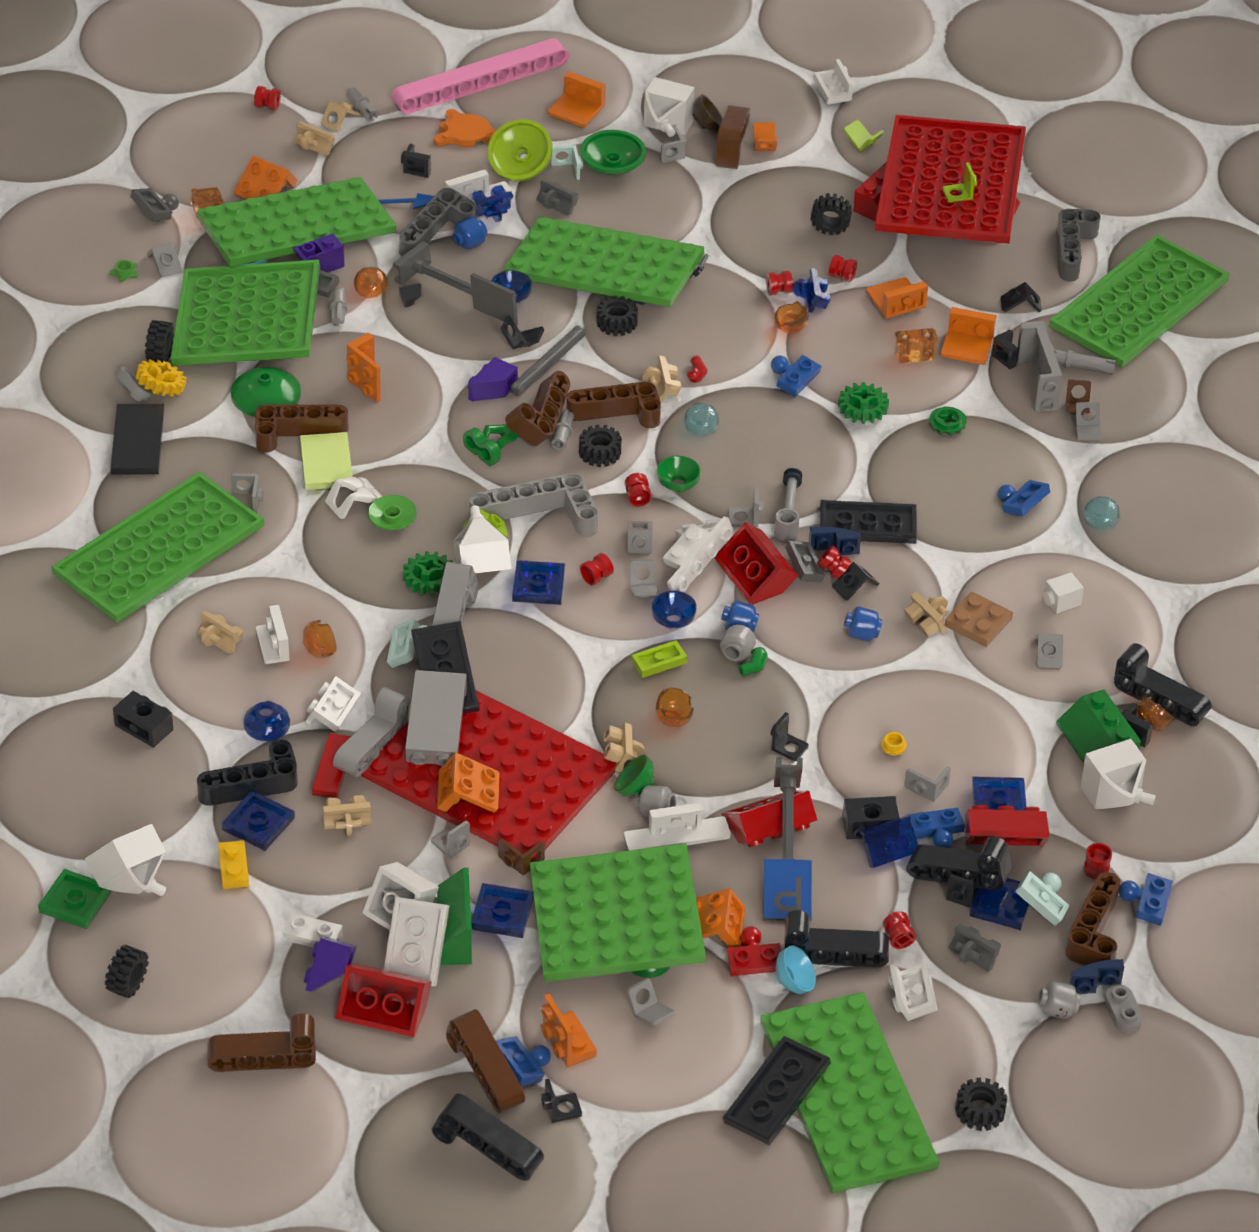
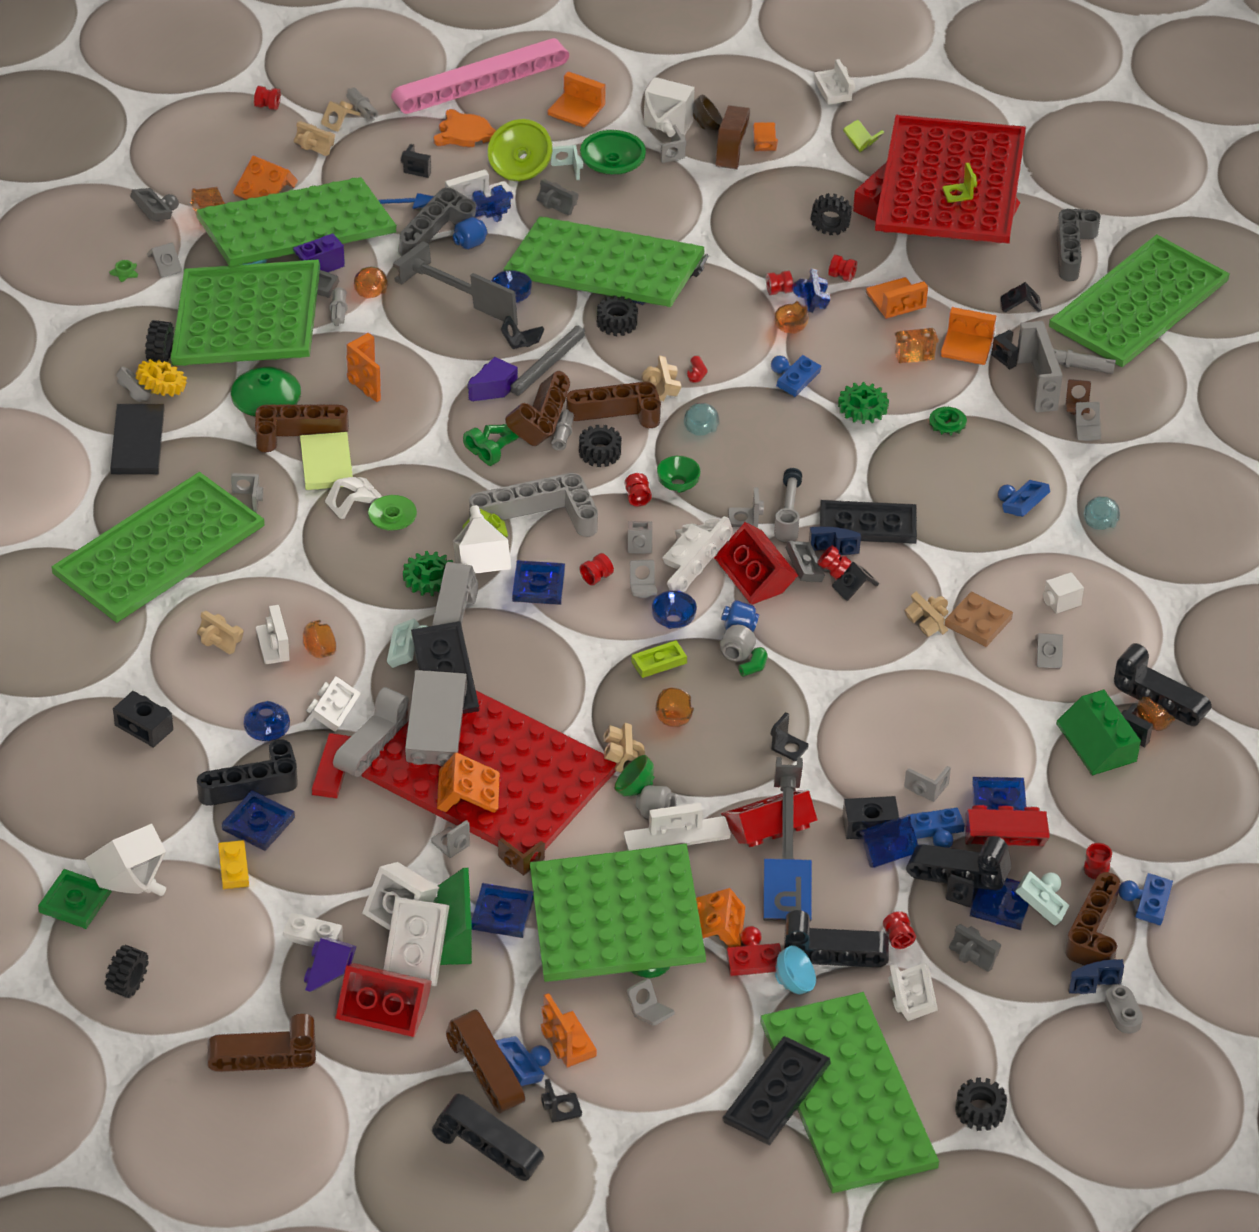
tan hips [323,795,371,836] -> none
black tile [399,283,422,307] -> none
blue head [844,606,882,642] -> none
yellow plate [881,732,907,756] -> none
light grey head [1038,981,1080,1019] -> none
white piece [1080,739,1156,809] -> none

